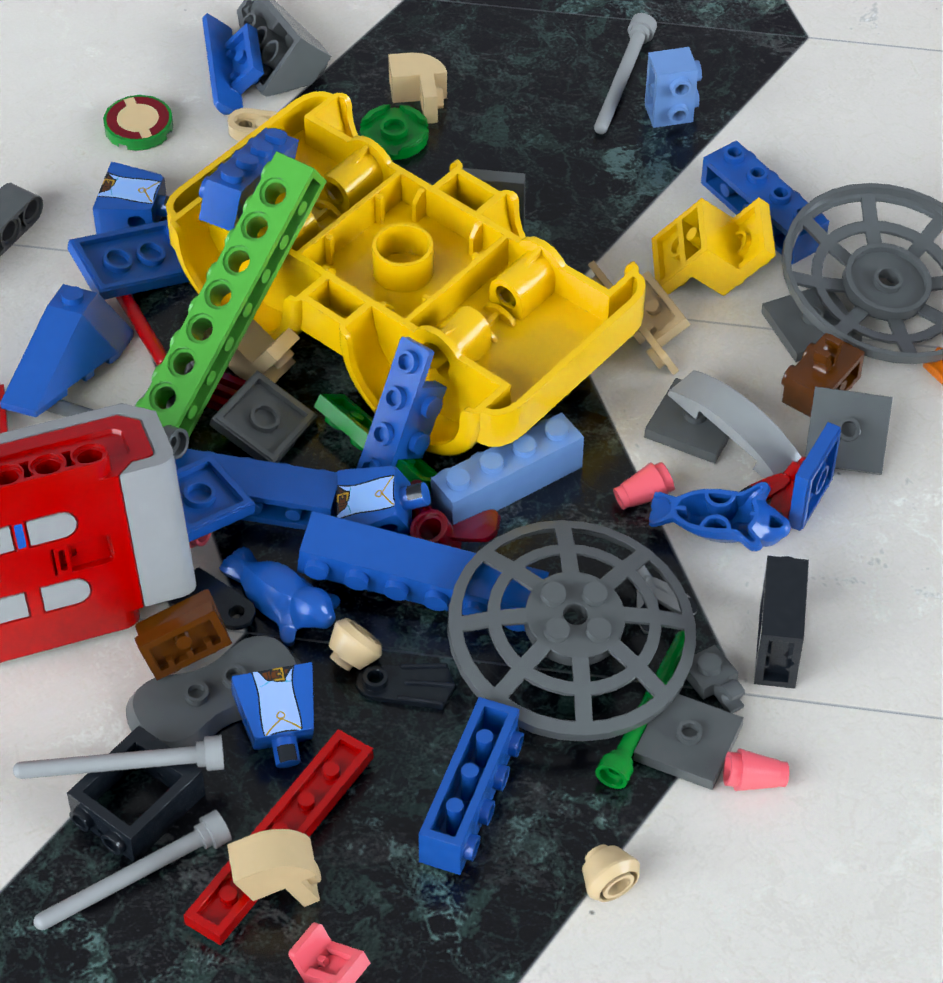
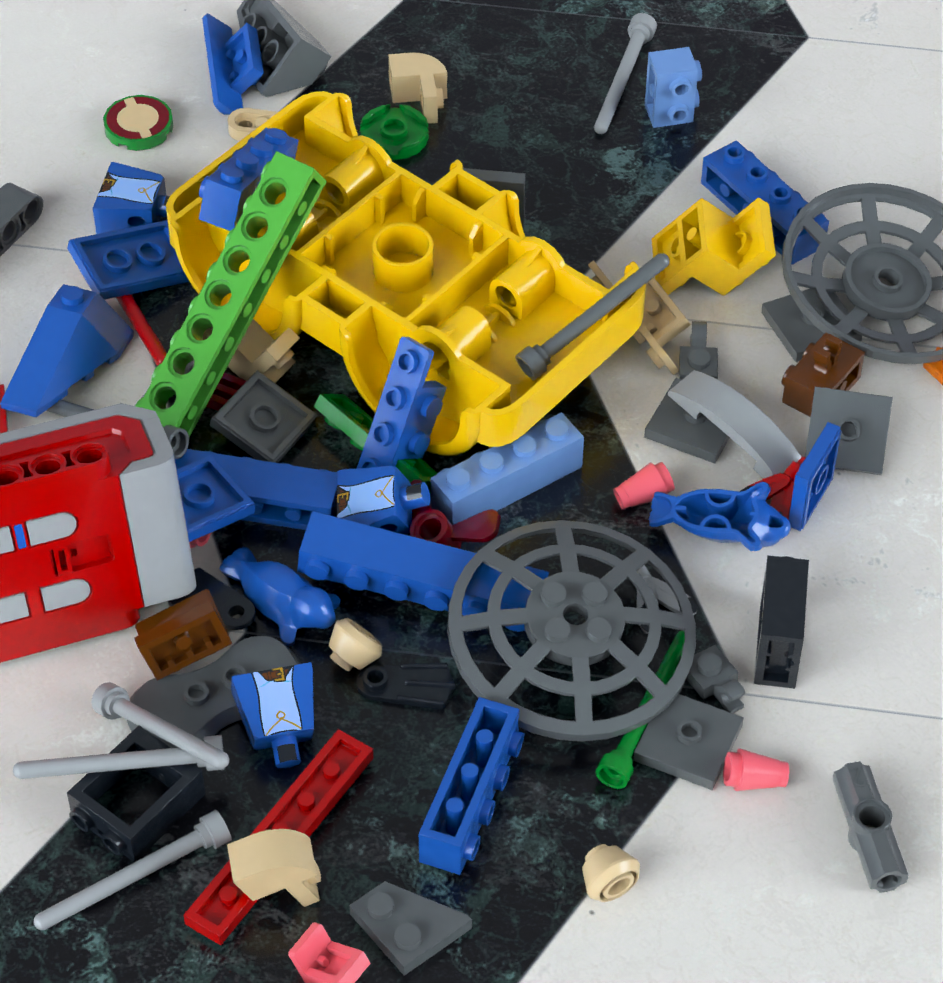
none -> light grey piece [92,682,229,769]
none -> dark grey wing [349,881,472,976]
none -> dark grey piece [515,253,670,380]
none -> dark grey plate [679,321,718,380]
none -> dark grey piece [833,761,908,893]

